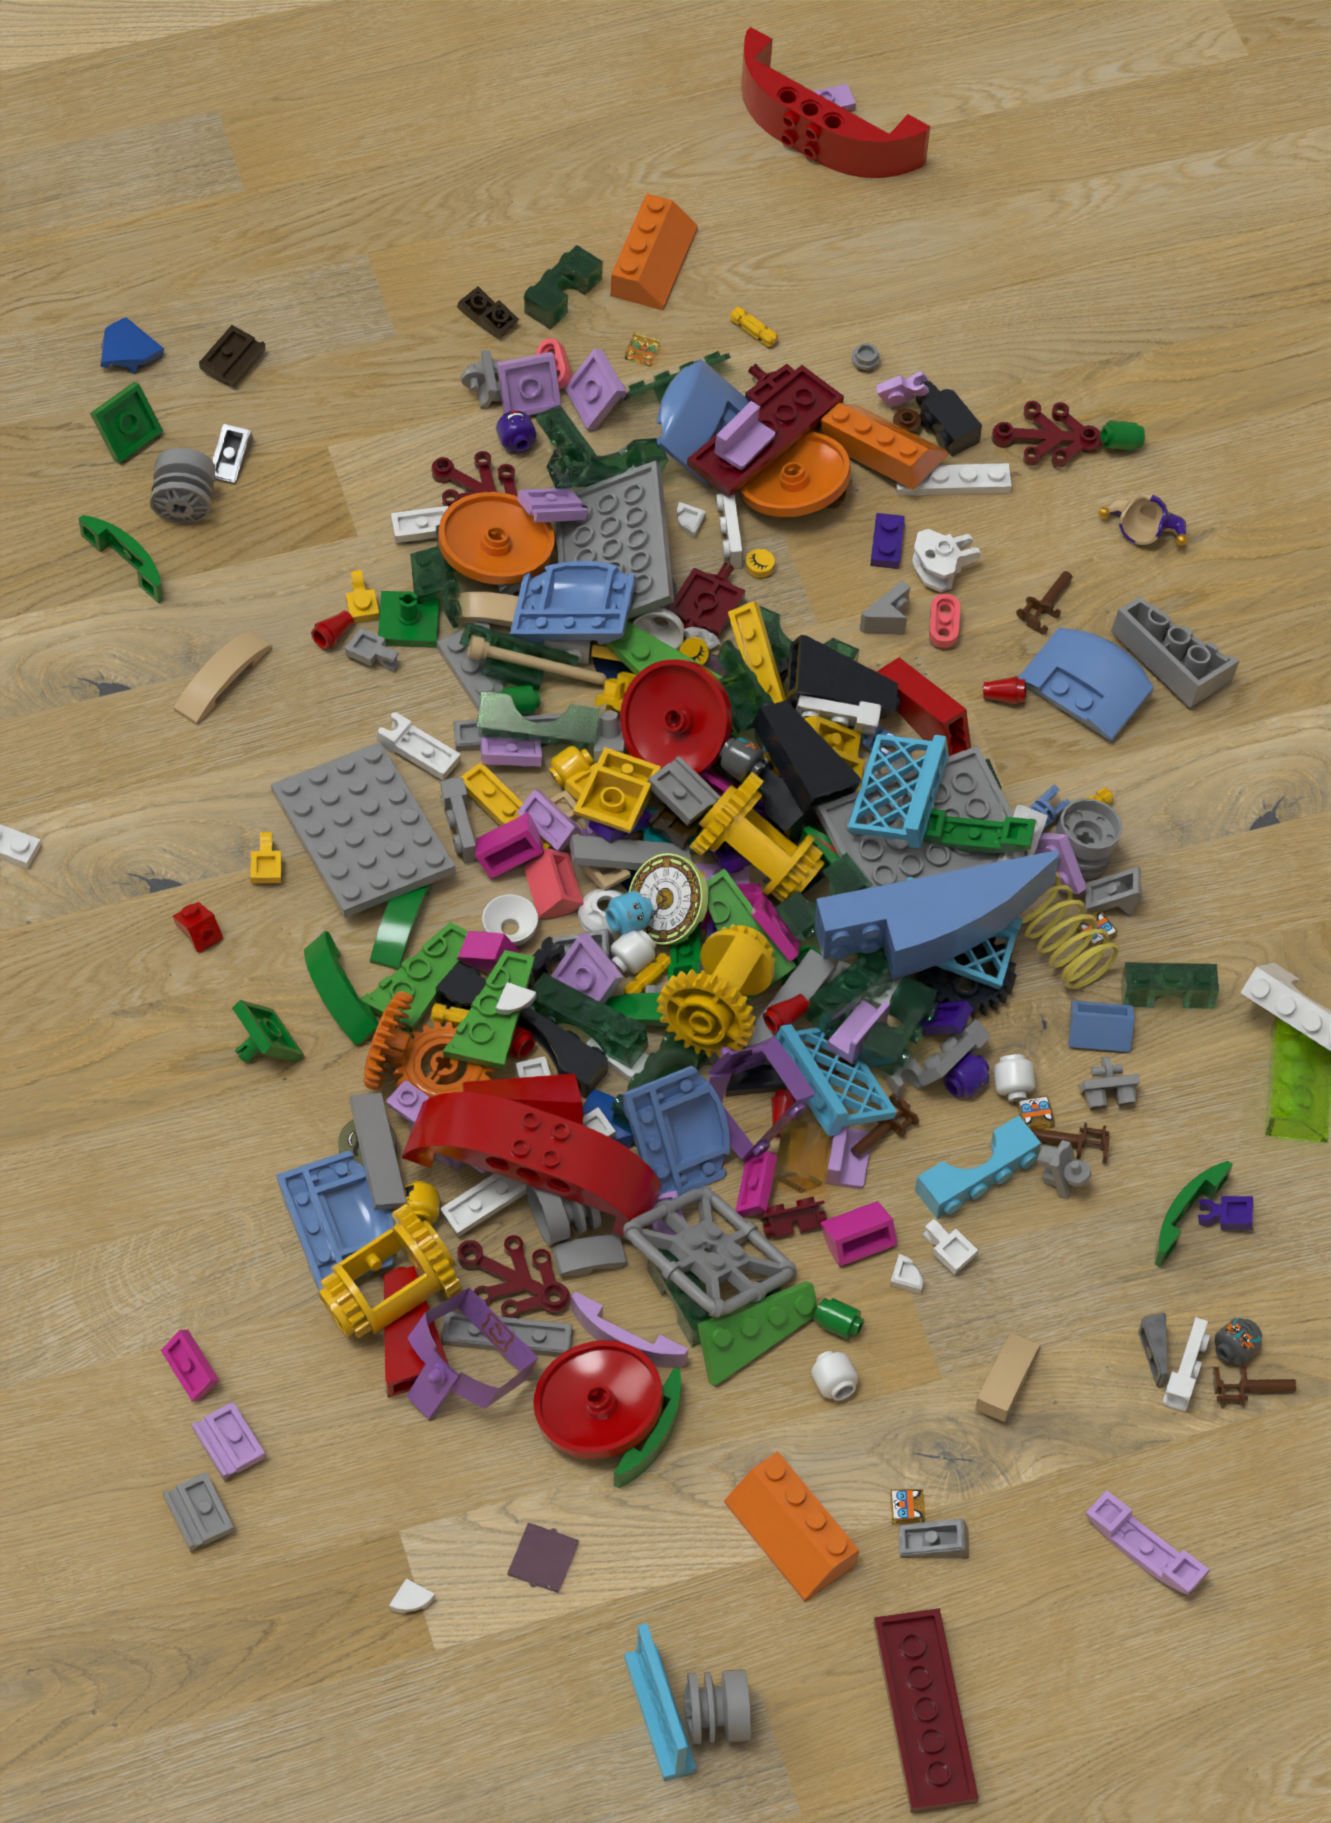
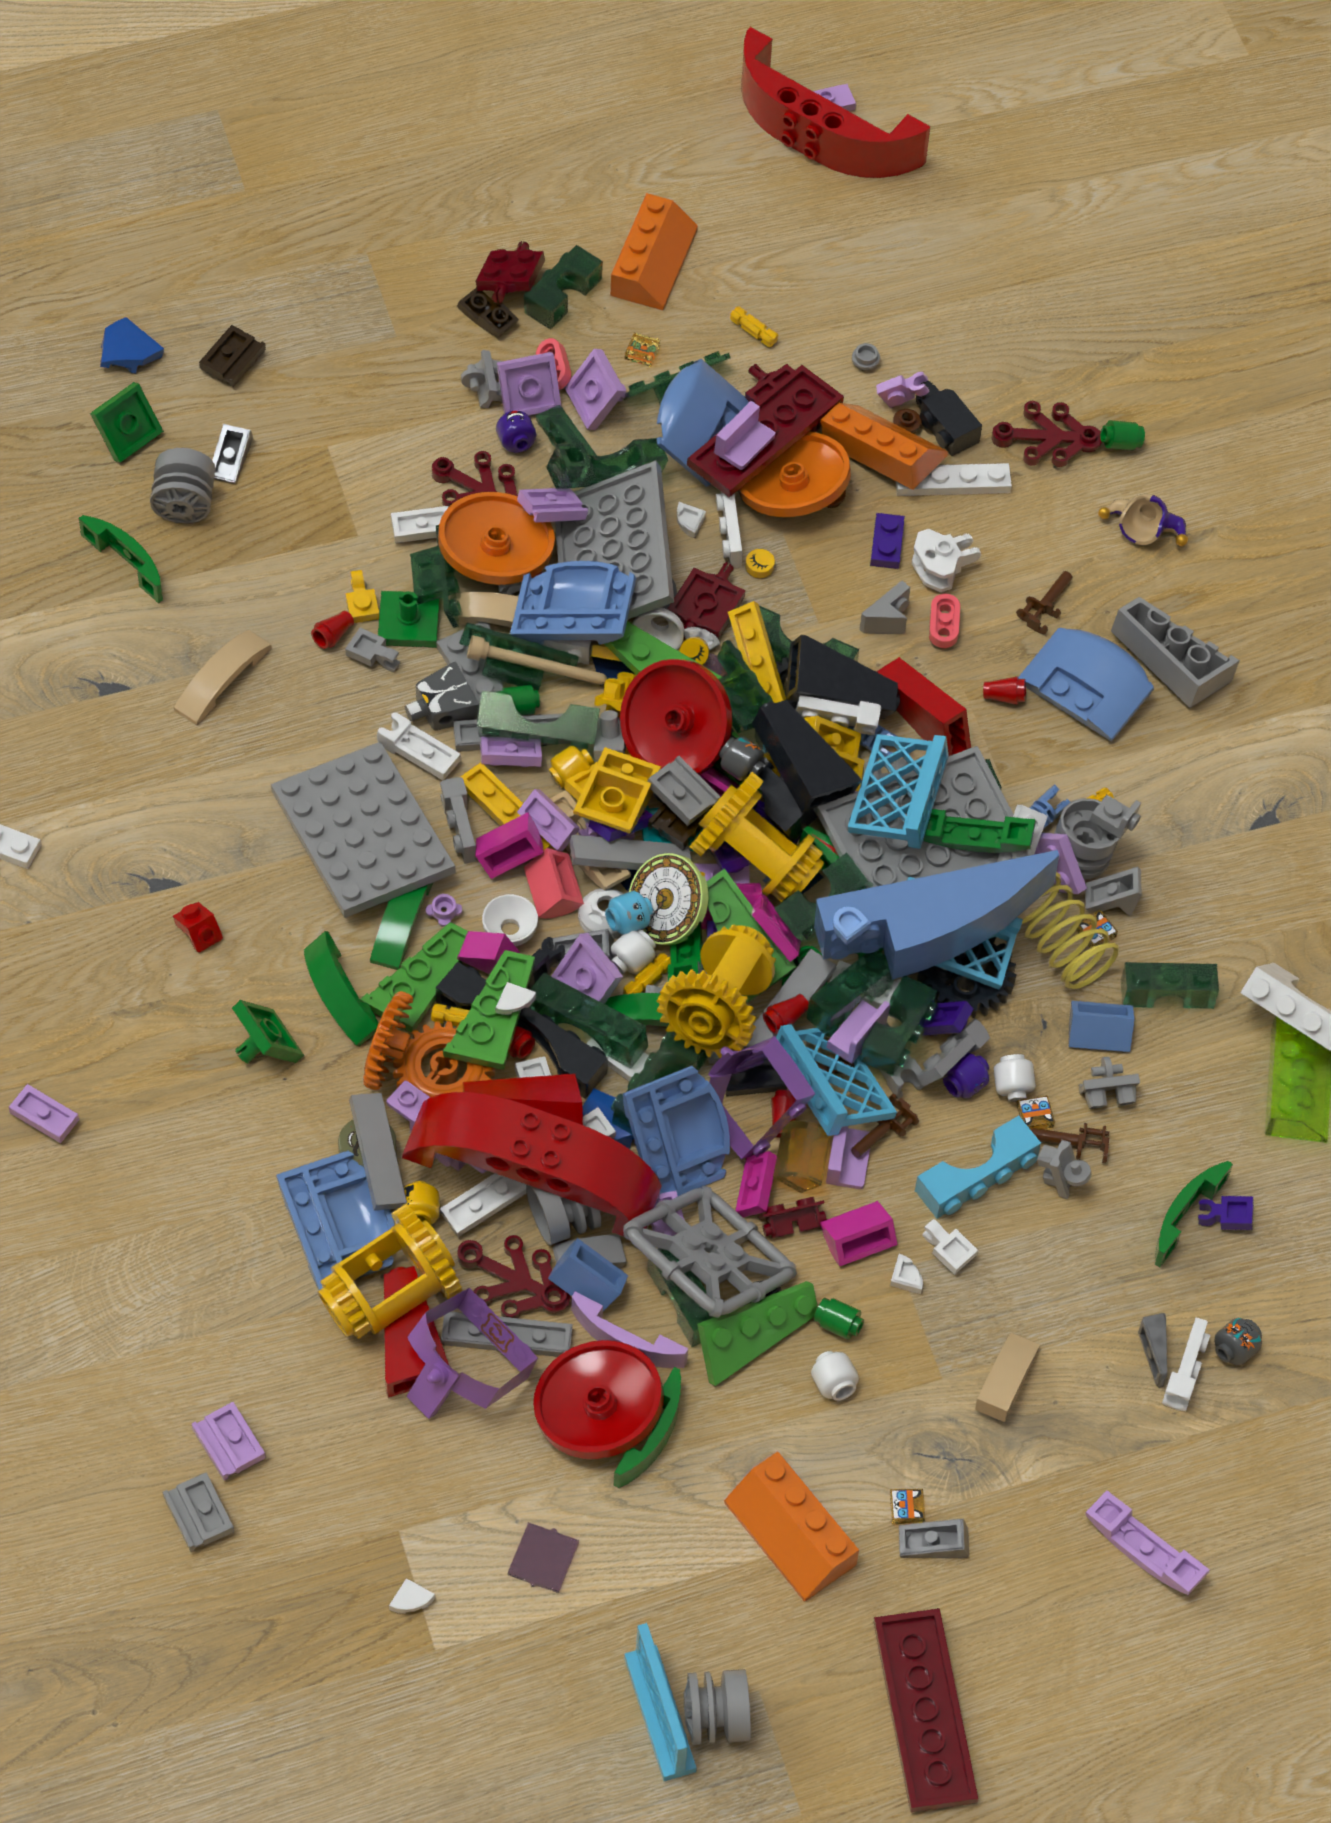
dark pink plate [161,1330,219,1401] -> none
yellow plate [250,832,282,884] -> none
reddish brown piece [1213,1366,1296,1407] -> none
none -> lavender plate [9,1084,79,1143]
none -> dark grey torso [405,661,480,730]
none -> lavender plate [426,894,462,927]
none -> dark red plate [475,241,545,303]
none -> medium blue brick [548,1238,628,1311]
none -> light blue tile [833,907,871,945]
none -> light grey bracket [1089,794,1141,839]

